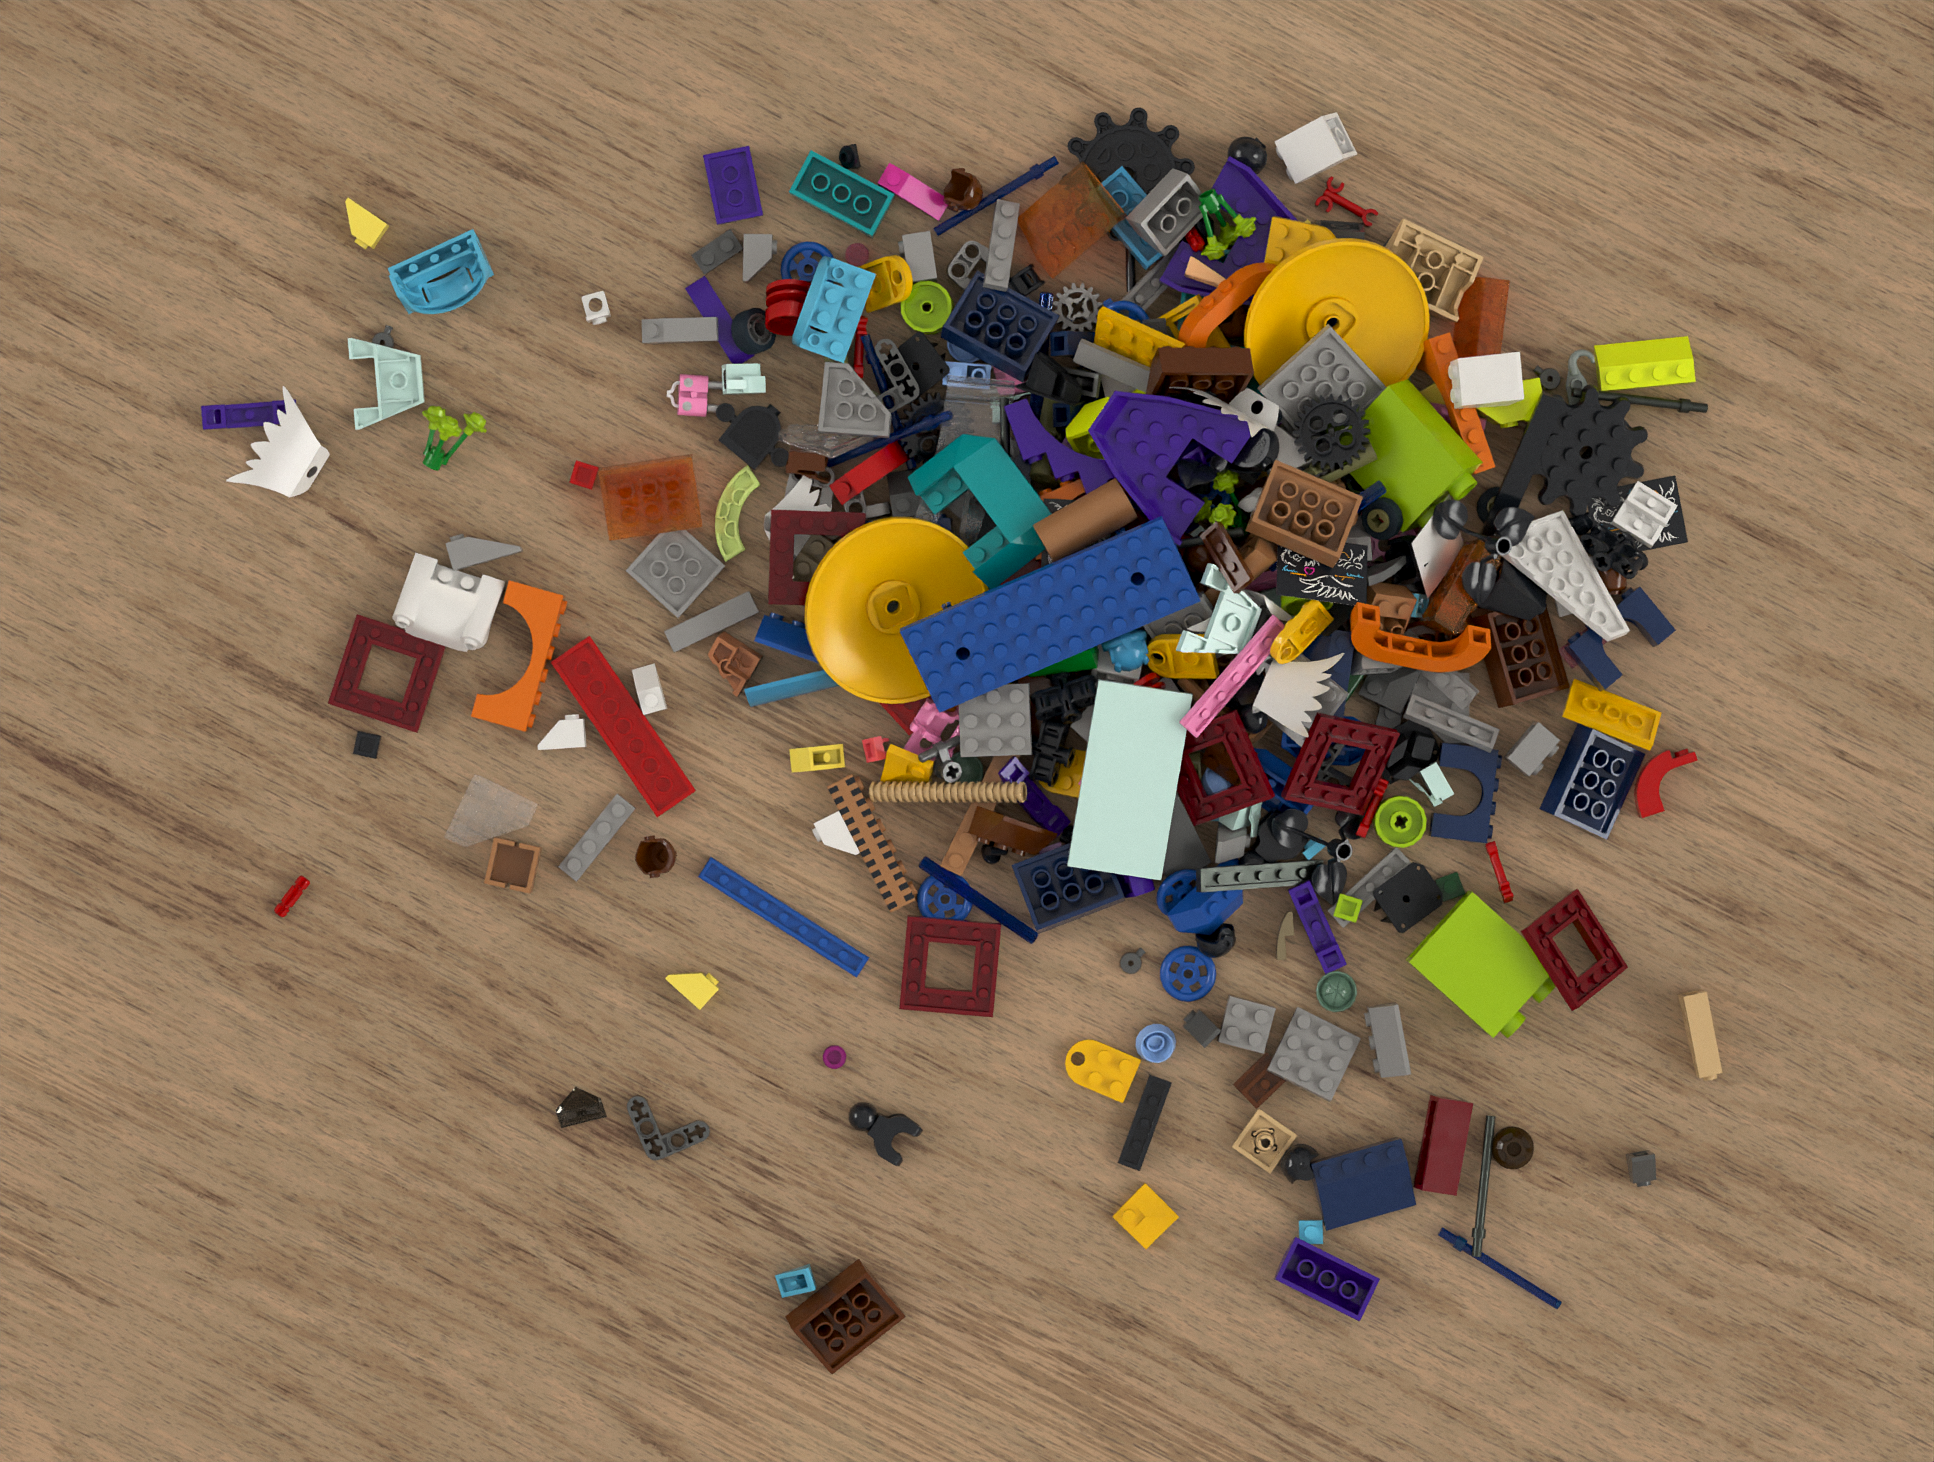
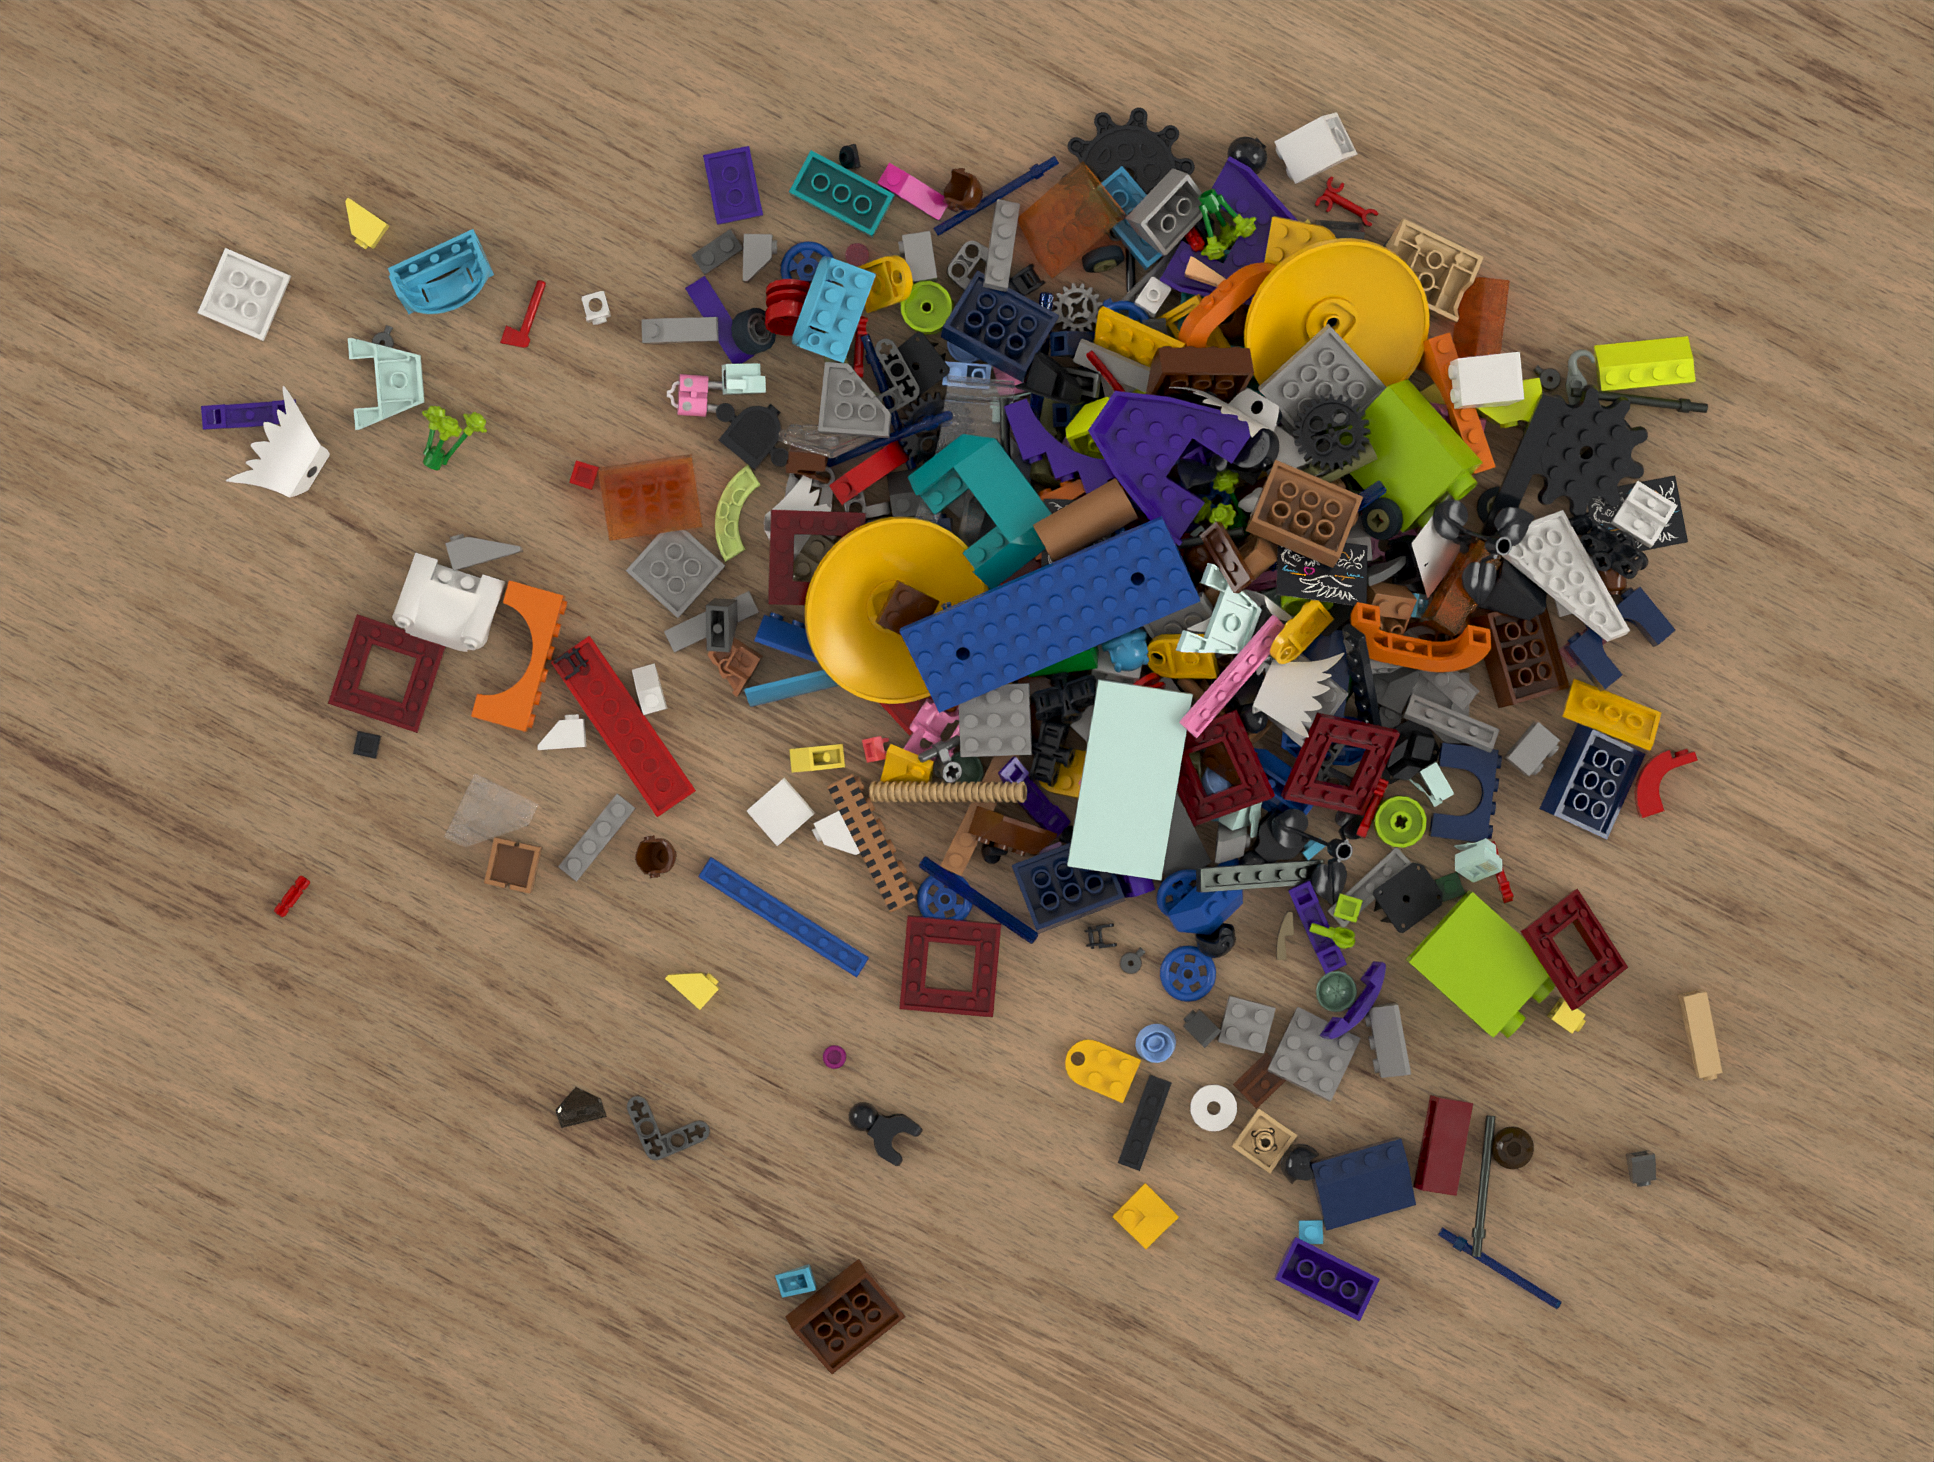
none -> white plate [198,248,291,341]
none -> red piece [500,280,546,348]
none -> black piece [553,647,589,681]
none -> dark grey slope [706,598,738,652]
none -> white slope [747,778,815,846]
none -> reddish brown plate [875,580,940,636]
none -> black wheel [1082,245,1124,273]
none -> black piece [1084,923,1117,949]
none -> red piece [1086,350,1126,392]
none -> white bracket [1134,277,1171,319]
none -> white tile [1190,1084,1237,1131]
none -> lime plate [1309,923,1355,949]
none -> dark purple slope [1319,961,1386,1039]
none -> black plate [1342,623,1382,726]
none -> black plate [1453,529,1476,554]
none -> light aqua piece [1454,838,1502,883]
none -> light yellow slope [1547,997,1586,1034]

